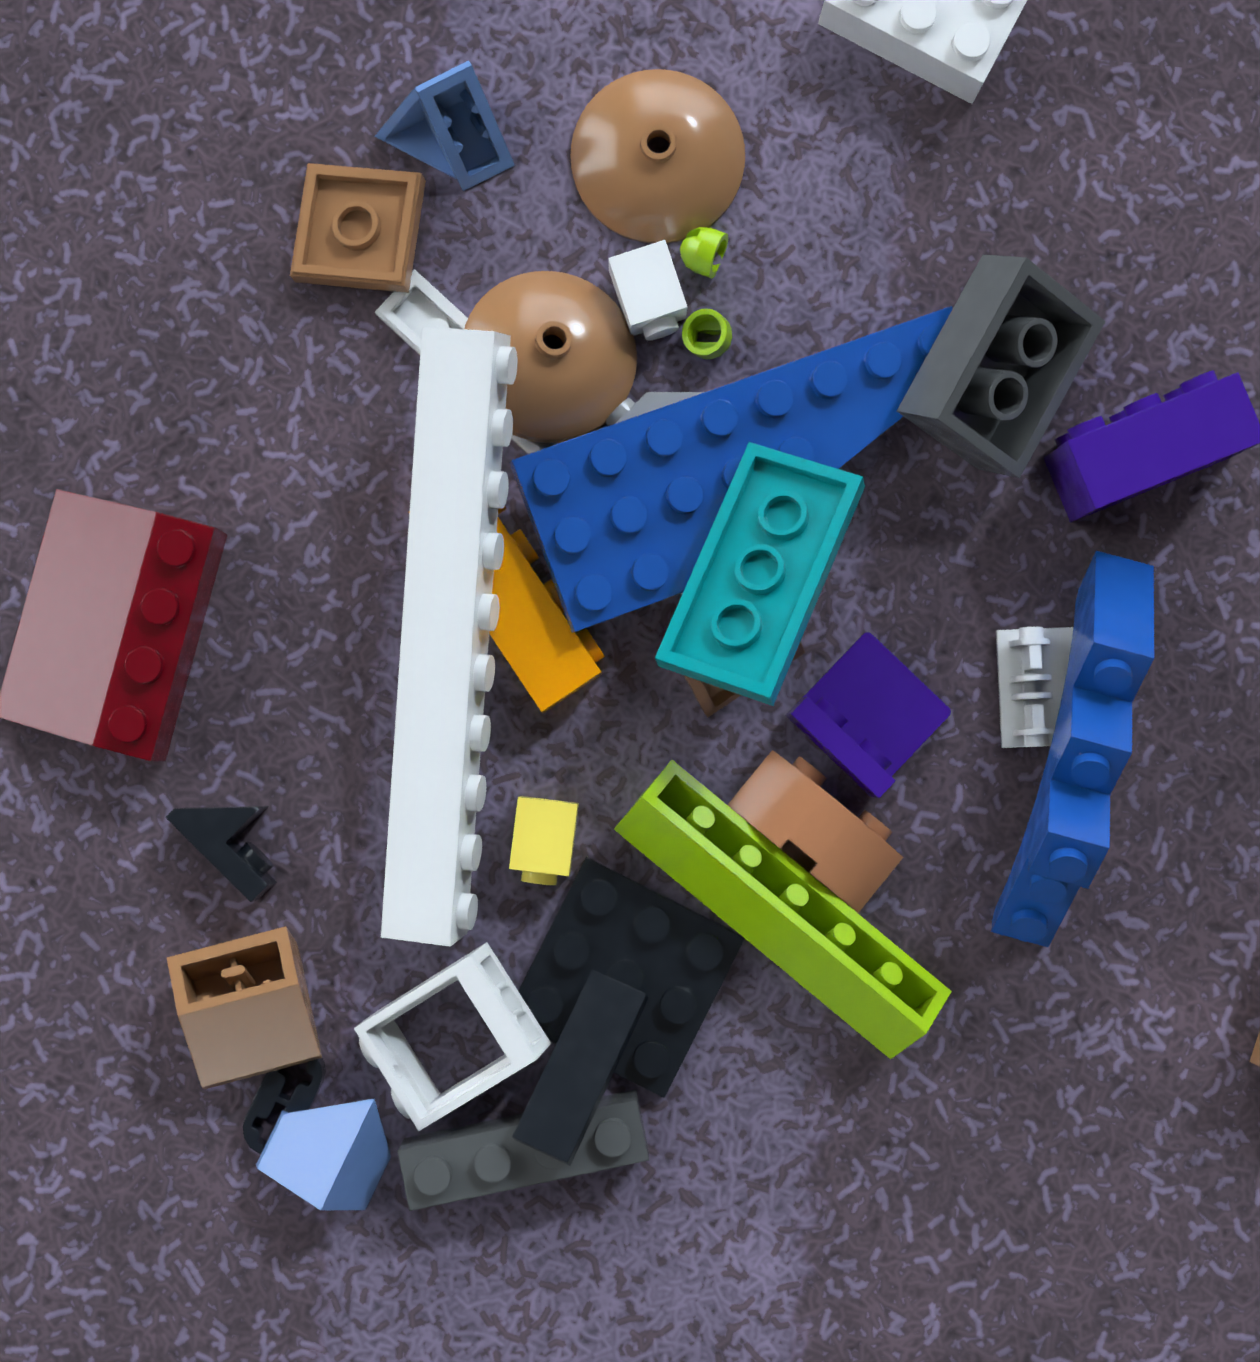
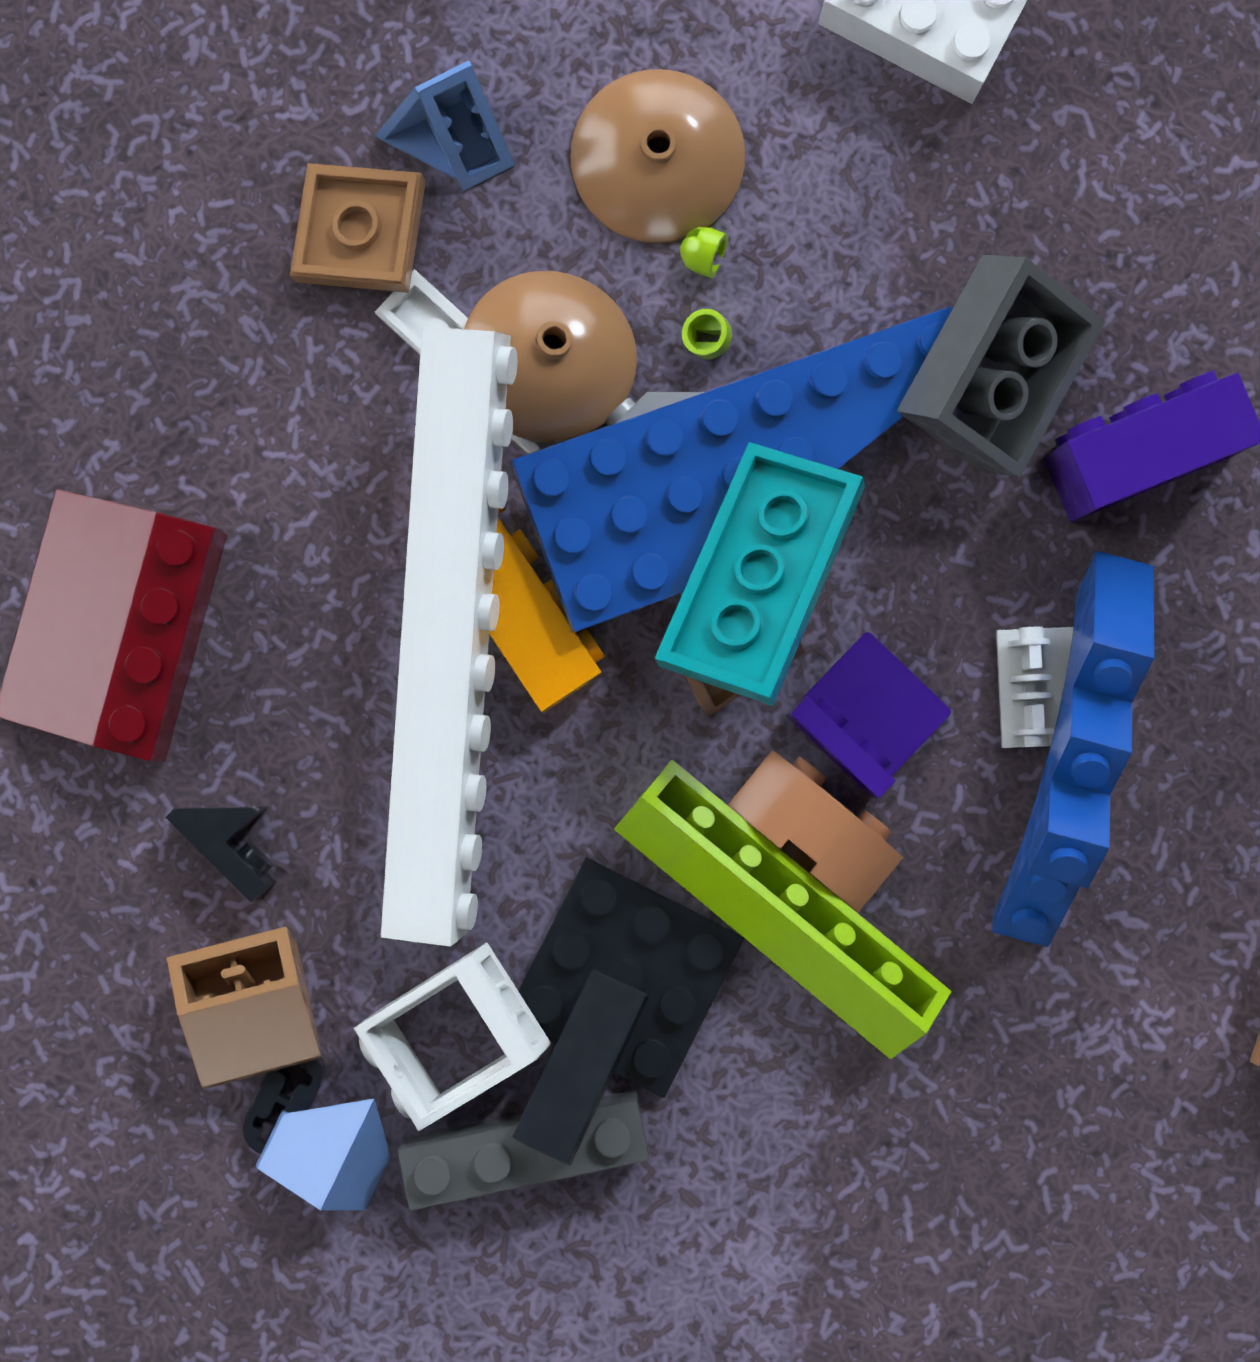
light yellow brick [509,796,579,885] -> none
white brick [608,240,688,341] -> none

